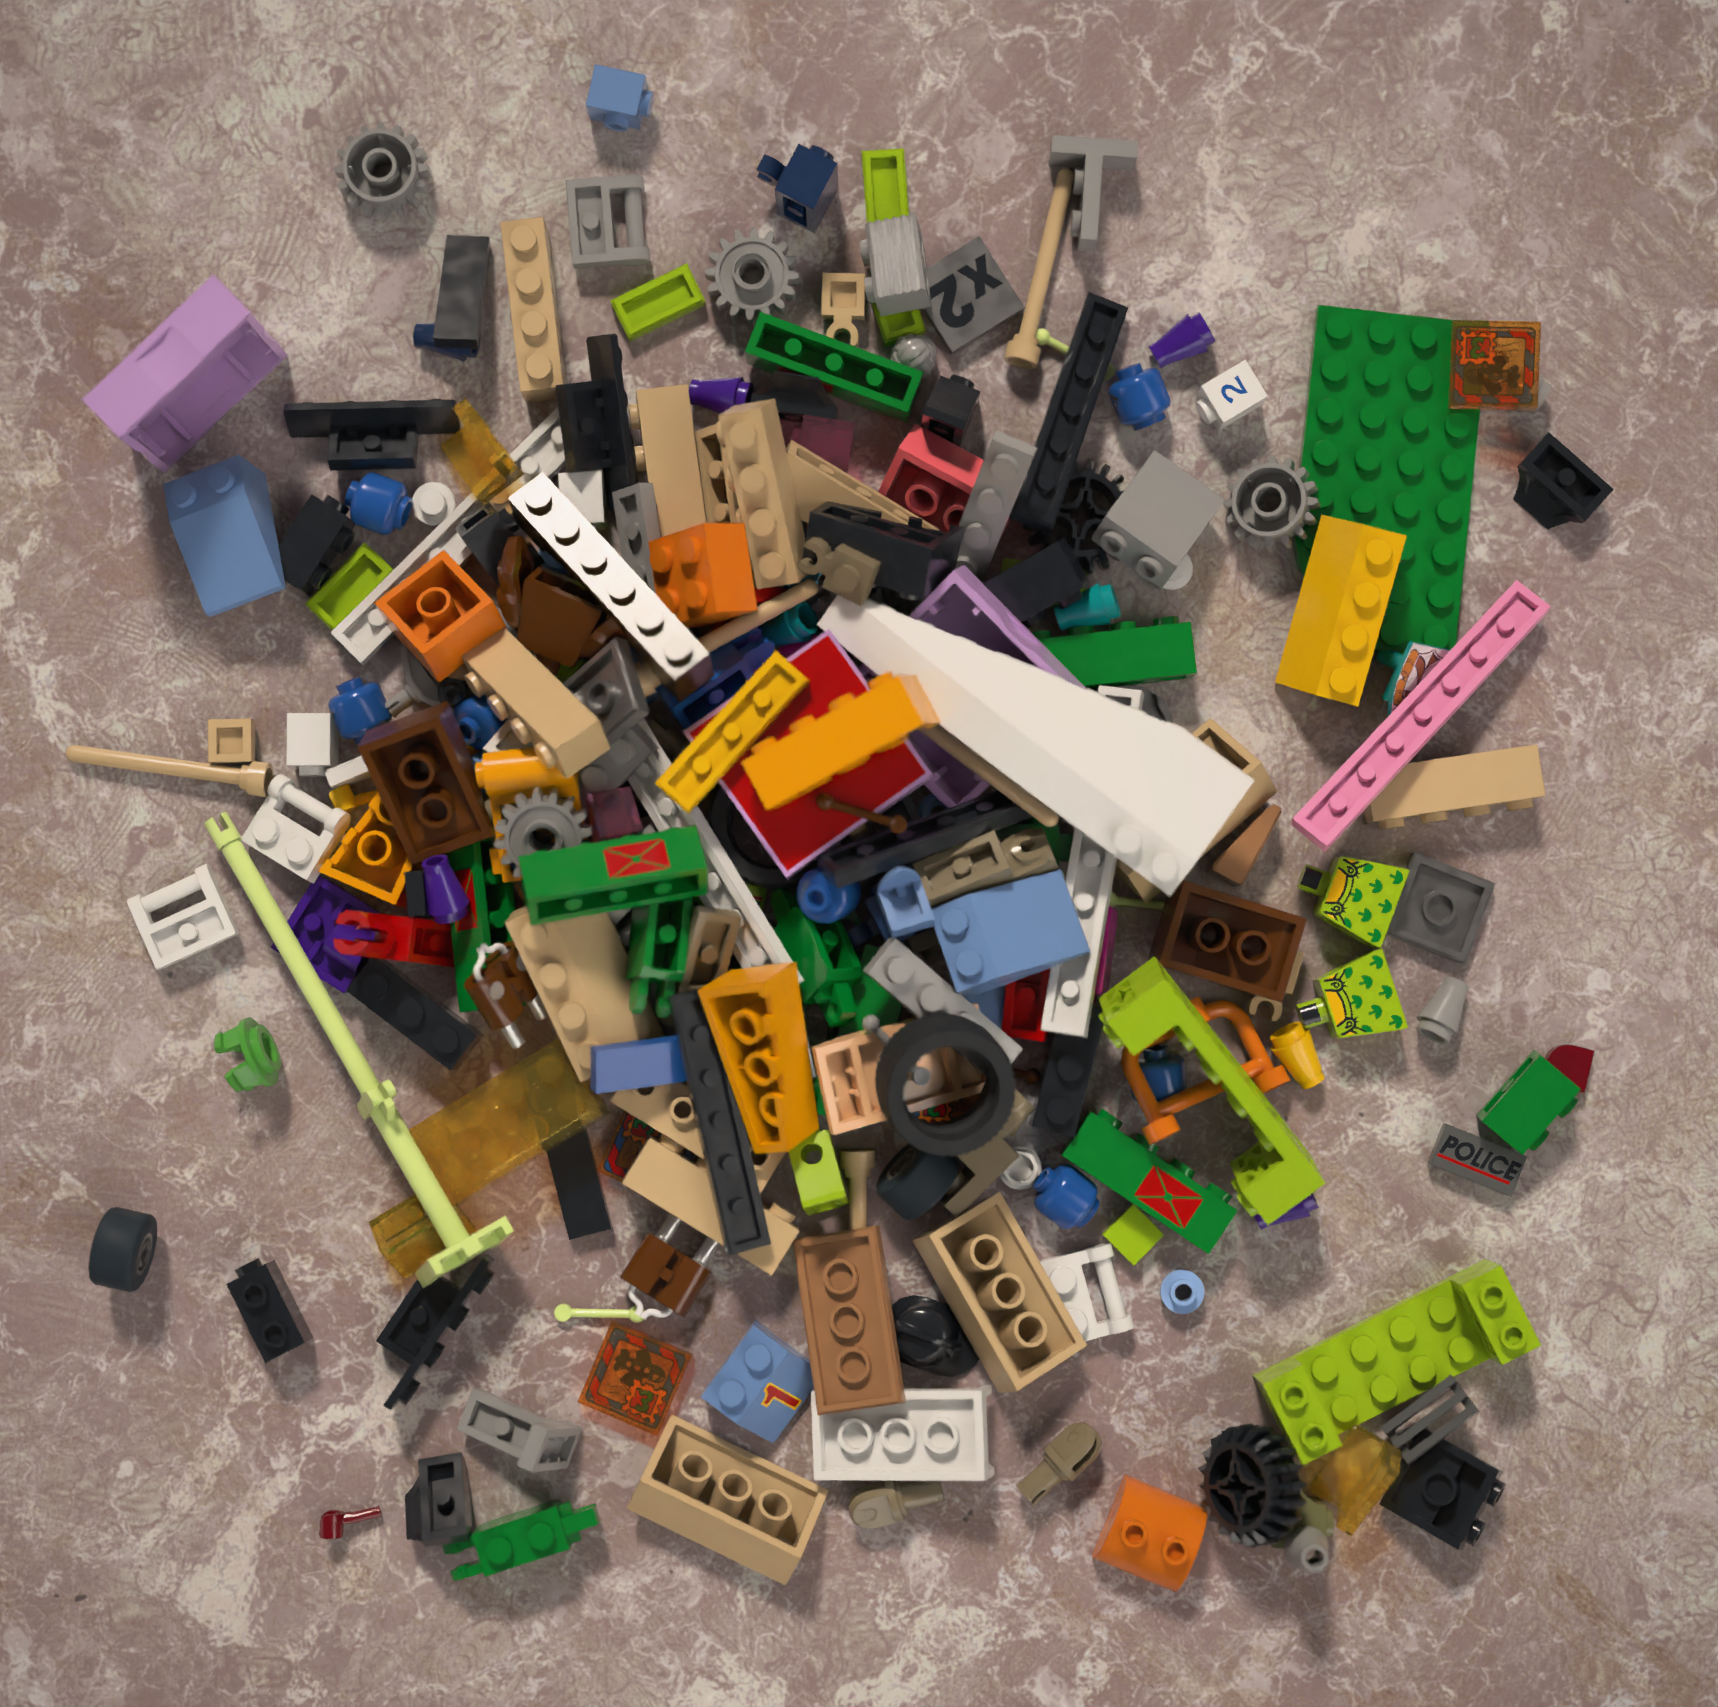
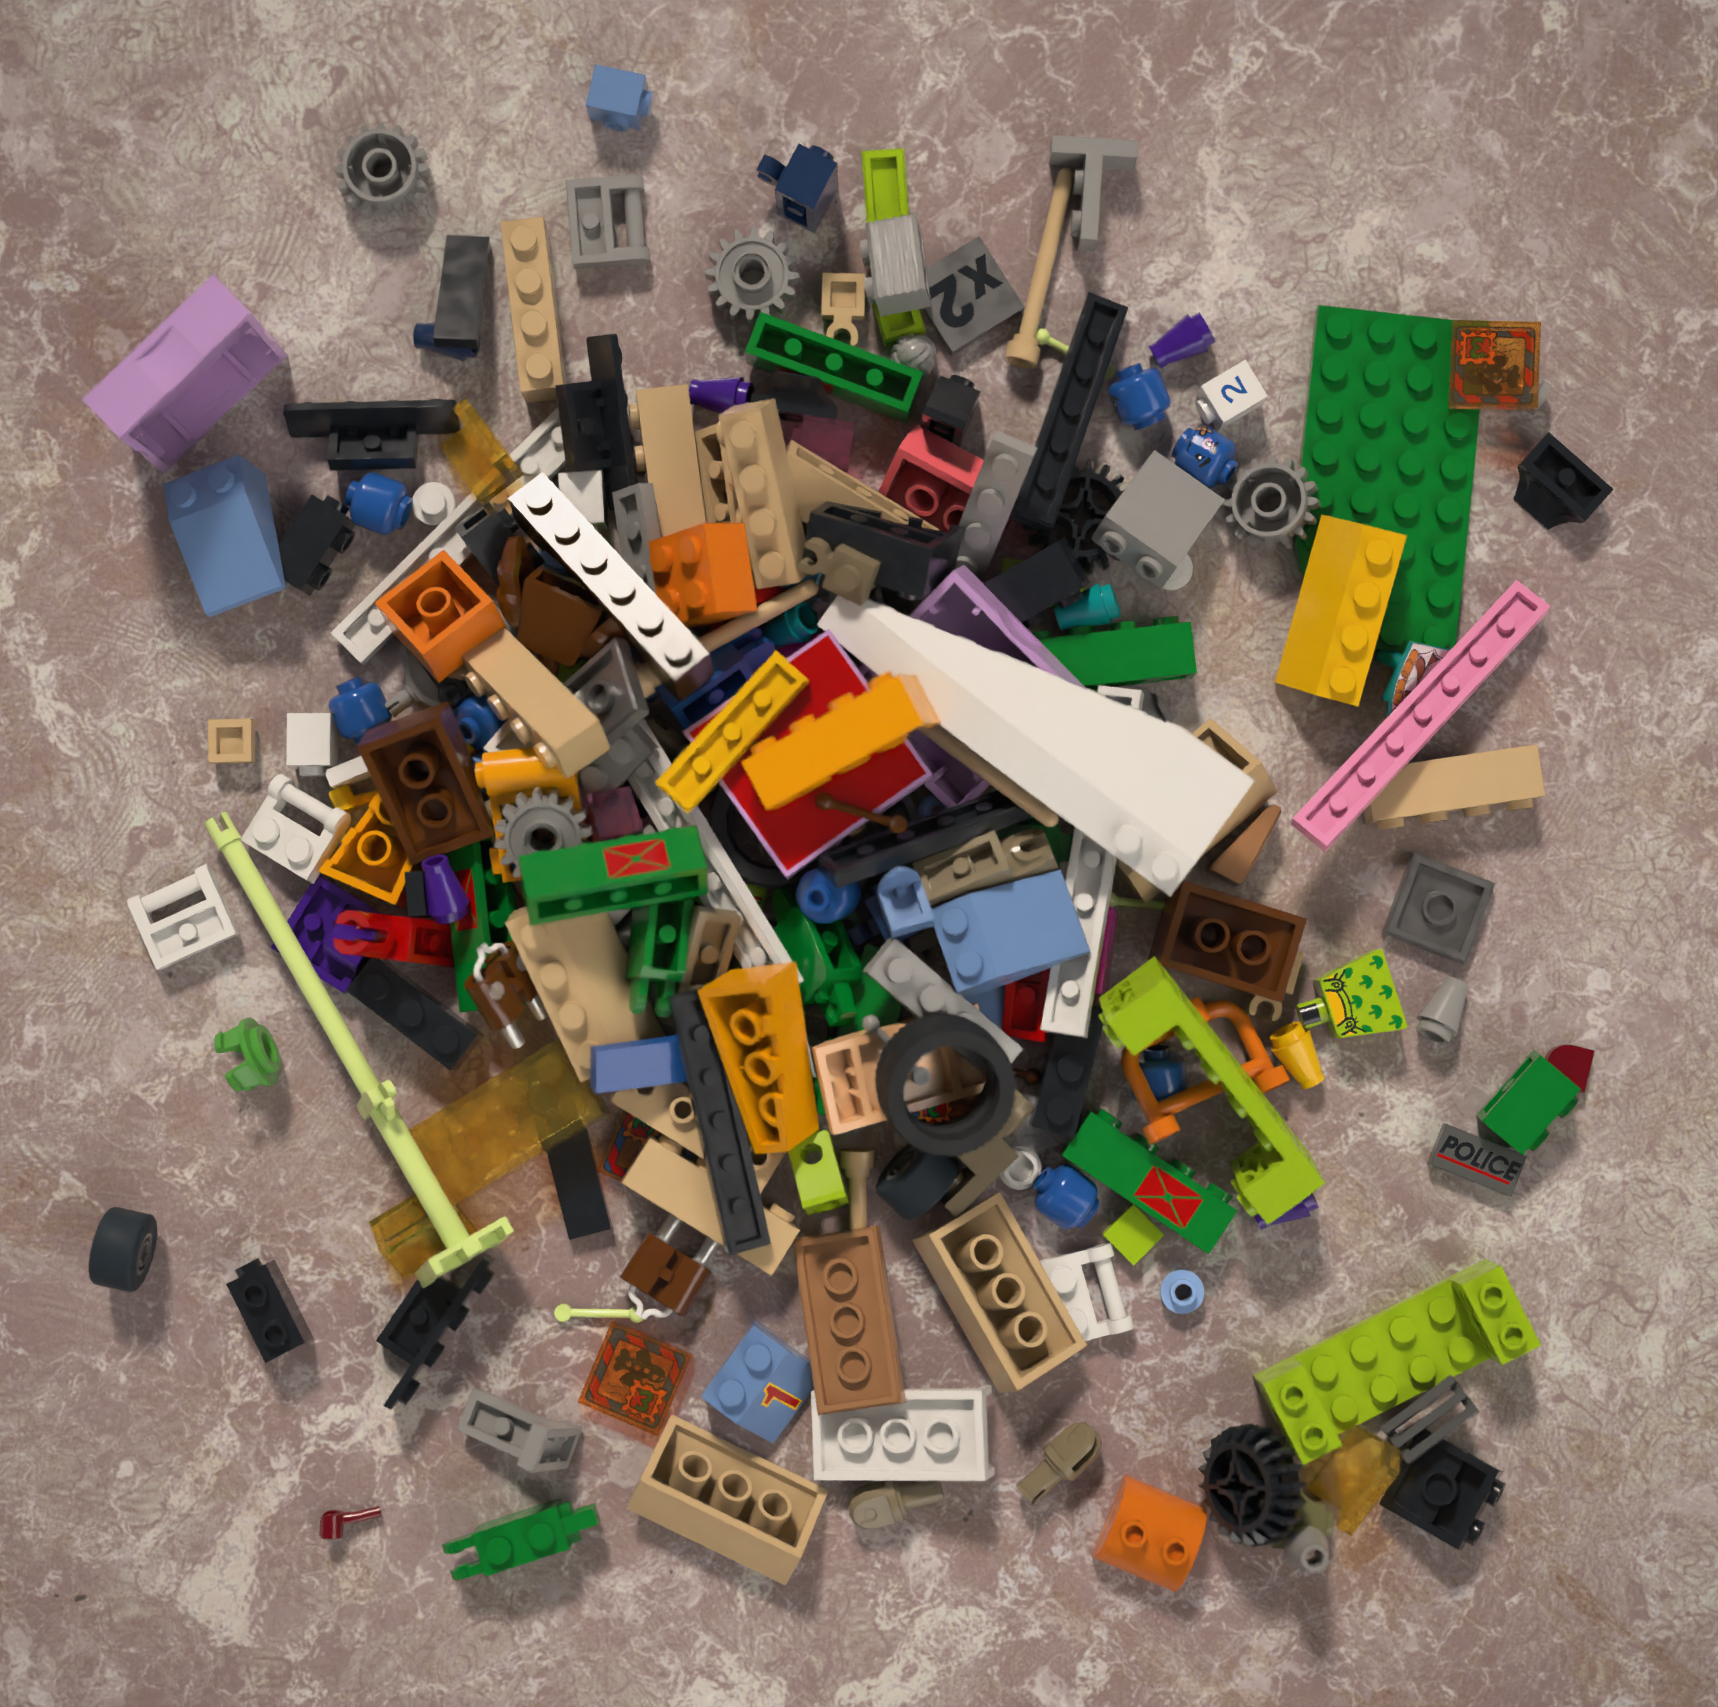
tan piece [65,745,273,797] -> none
lime tile [305,542,394,630] -> none
black slope [405,1452,472,1547] -> none
lime tile [610,263,706,342] -> none
black piece [892,1295,979,1377] -> none
lime torso [1297,856,1410,949] -> none
none -> blue head [1172,425,1238,489]

